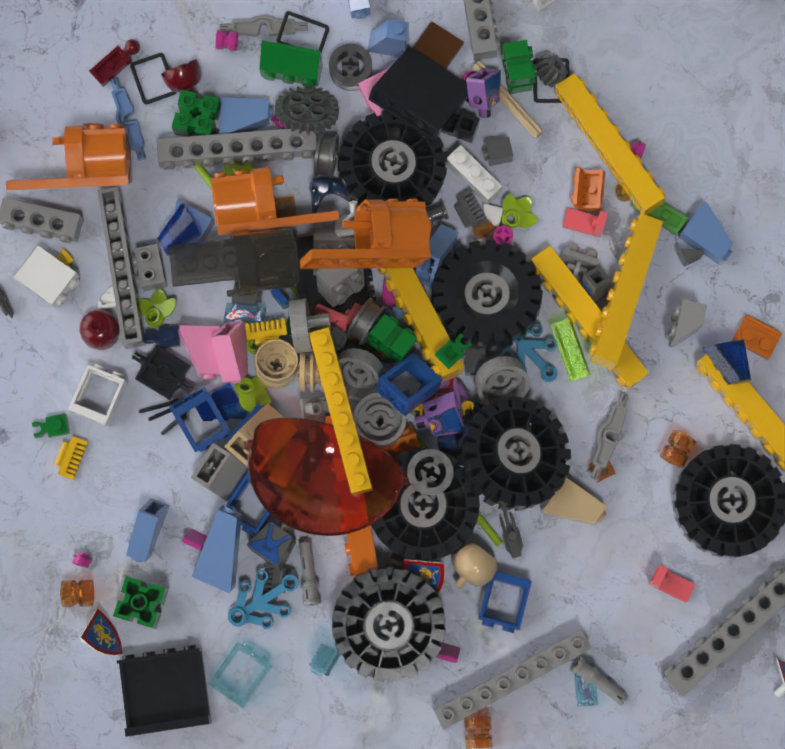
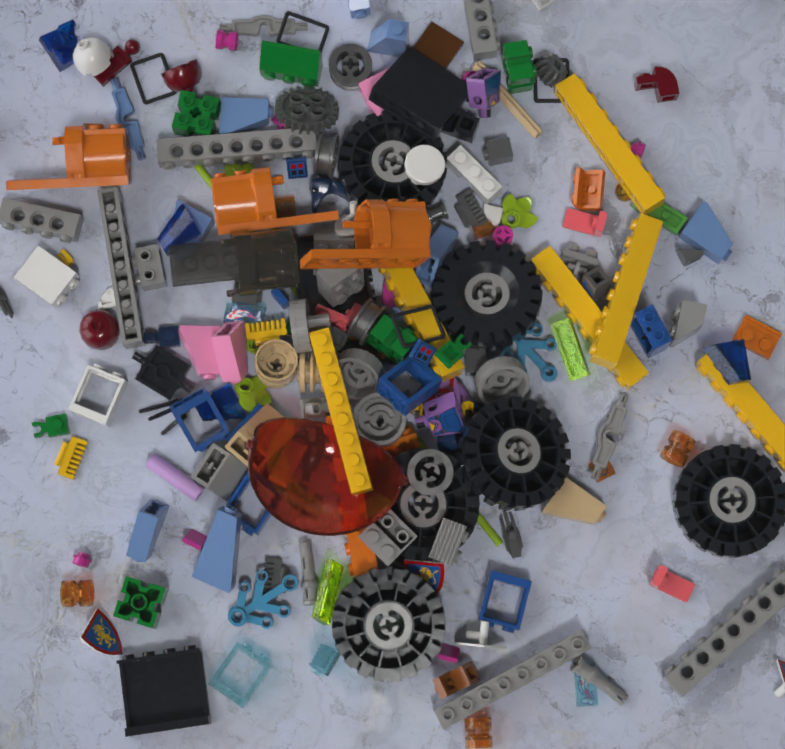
lime plate [139,288,176,328] -> none
torso [247,518,296,571] -> none
tan piece [453,543,497,590] -> none
none -> clear blue slope [39,19,77,72]
none -> white cylinder [73,37,114,77]
none -> lavender piece [146,453,205,502]
none -> blue tile [286,157,308,179]
none -> clear neon green plate [312,559,344,625]
none -> light grey slope [358,507,418,566]
none -> black piece [391,305,446,349]
none -> white tile [404,145,445,185]
none -> blue tile [408,338,437,367]
none -> light grey brick [429,518,469,566]
none -> dark orange brick [432,661,481,699]
none -> white shield [455,621,507,649]
none -> blue window [630,304,672,359]
none -> dark red brick [634,66,680,103]

